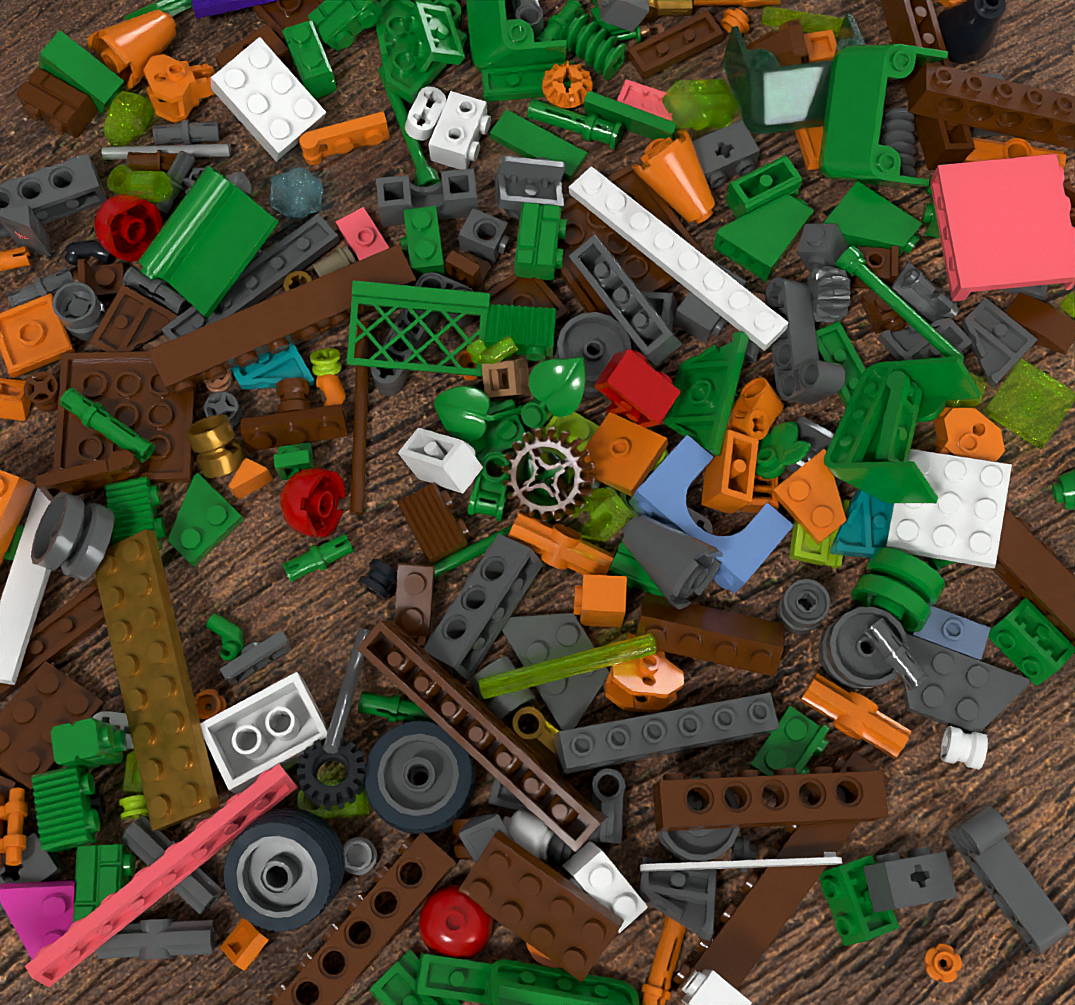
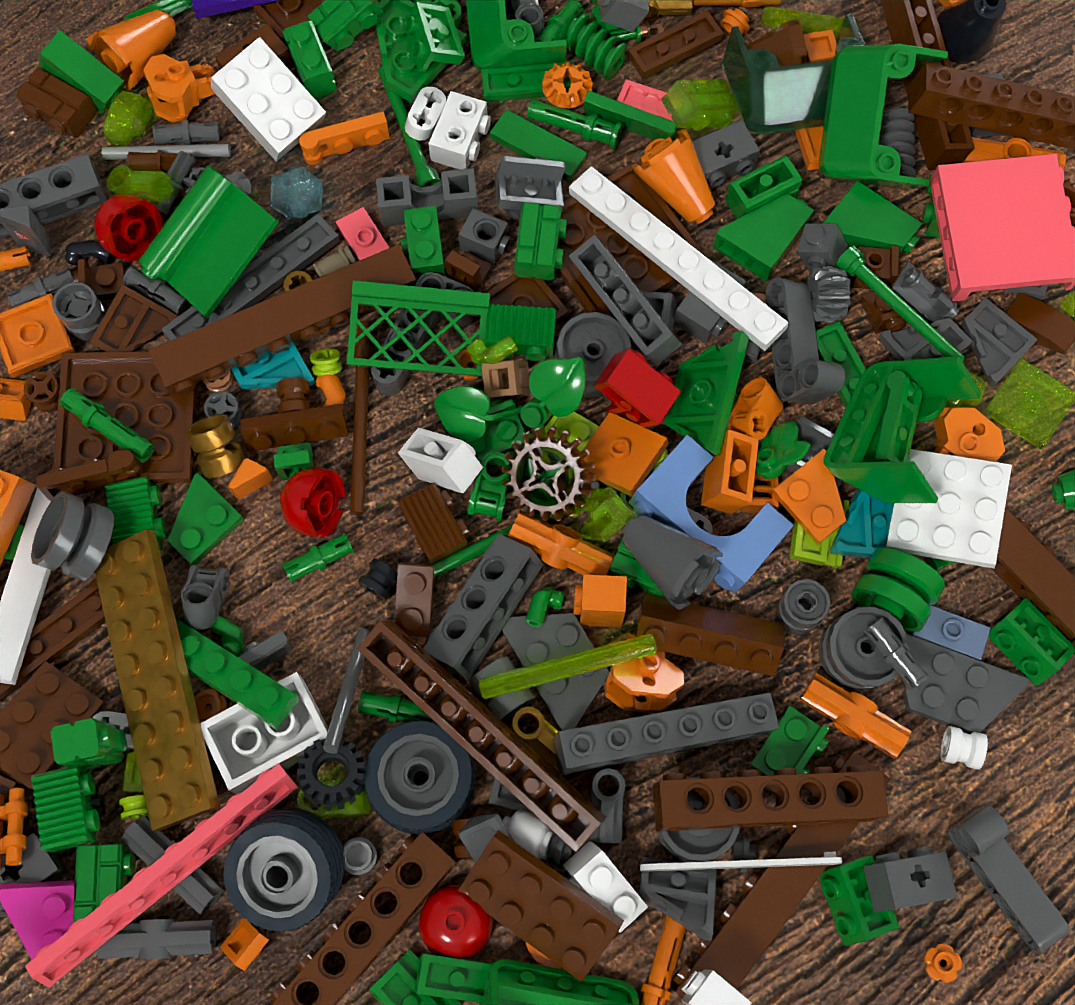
none -> green plate [175,618,299,729]
none -> dark grey piece [181,564,230,630]
none -> green arm [525,587,565,627]

